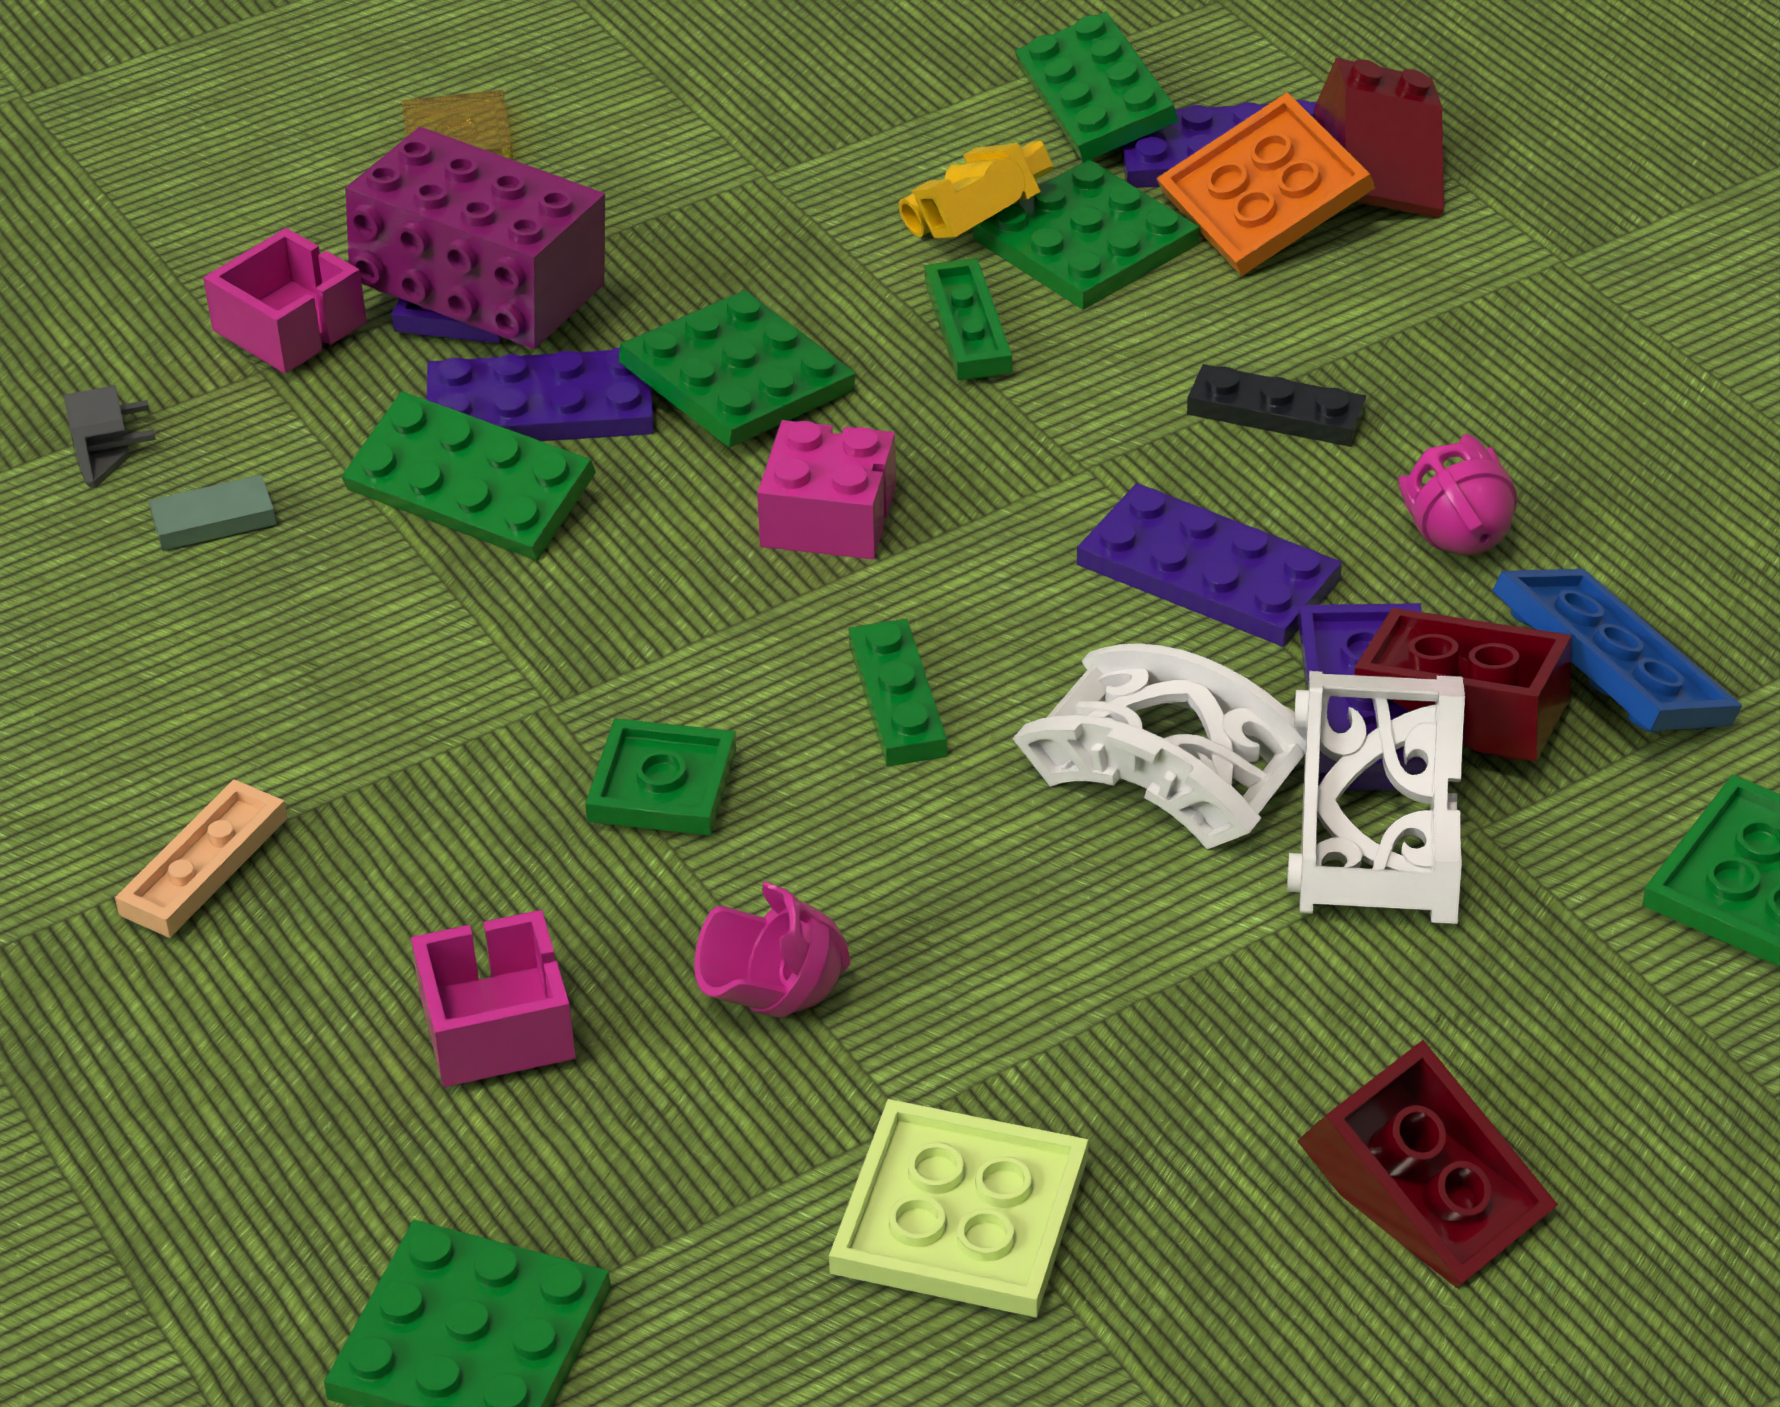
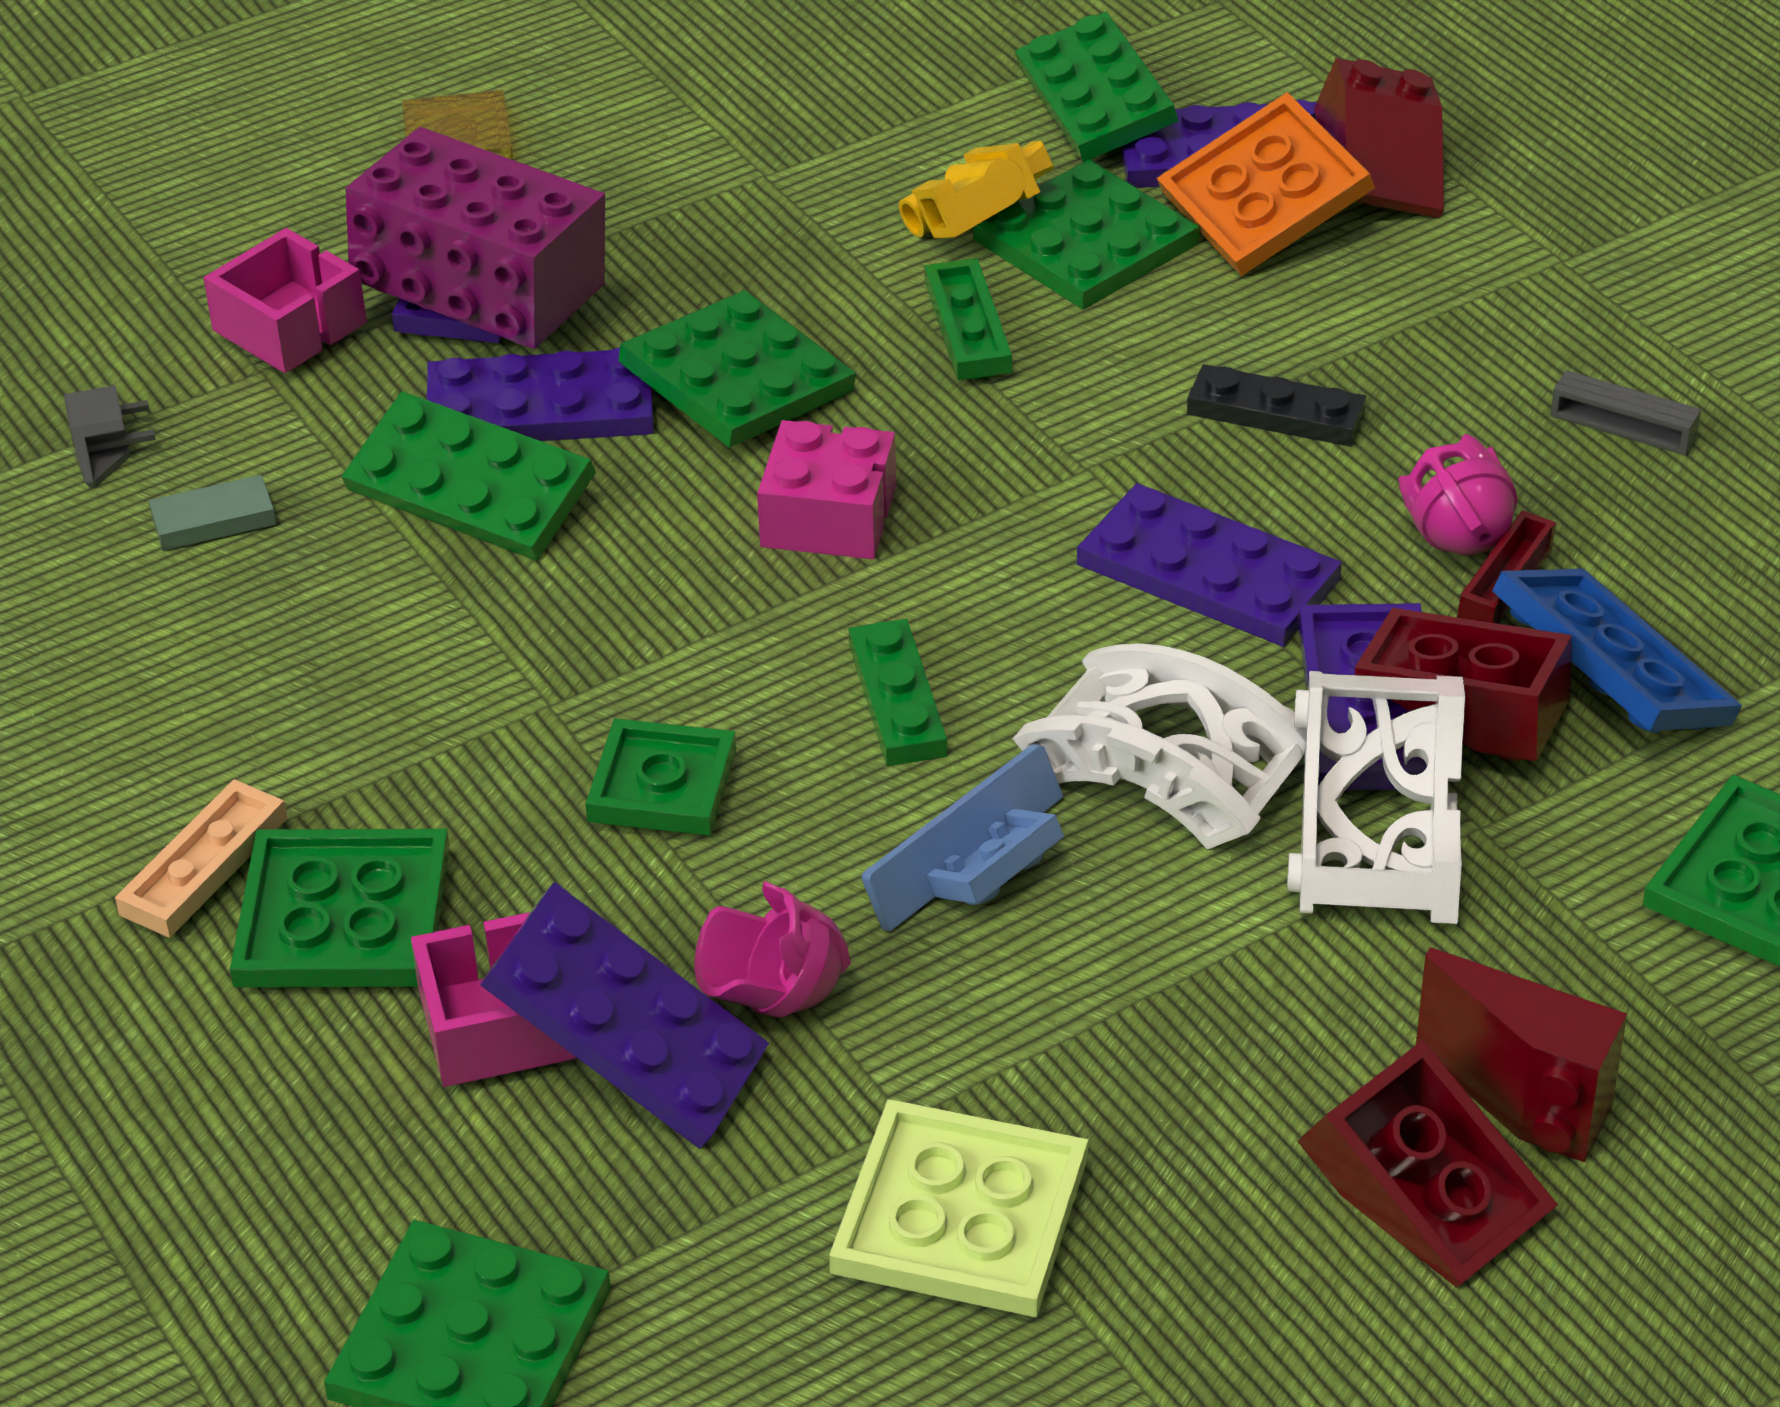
none -> green plate [230,828,450,987]
none -> dark purple plate [480,882,769,1149]
none -> medium blue bracket [861,744,1064,931]
none -> dark red slope [1416,947,1627,1163]
none -> dark red piece [1457,510,1556,624]
none -> dark grey piece [1550,370,1701,456]

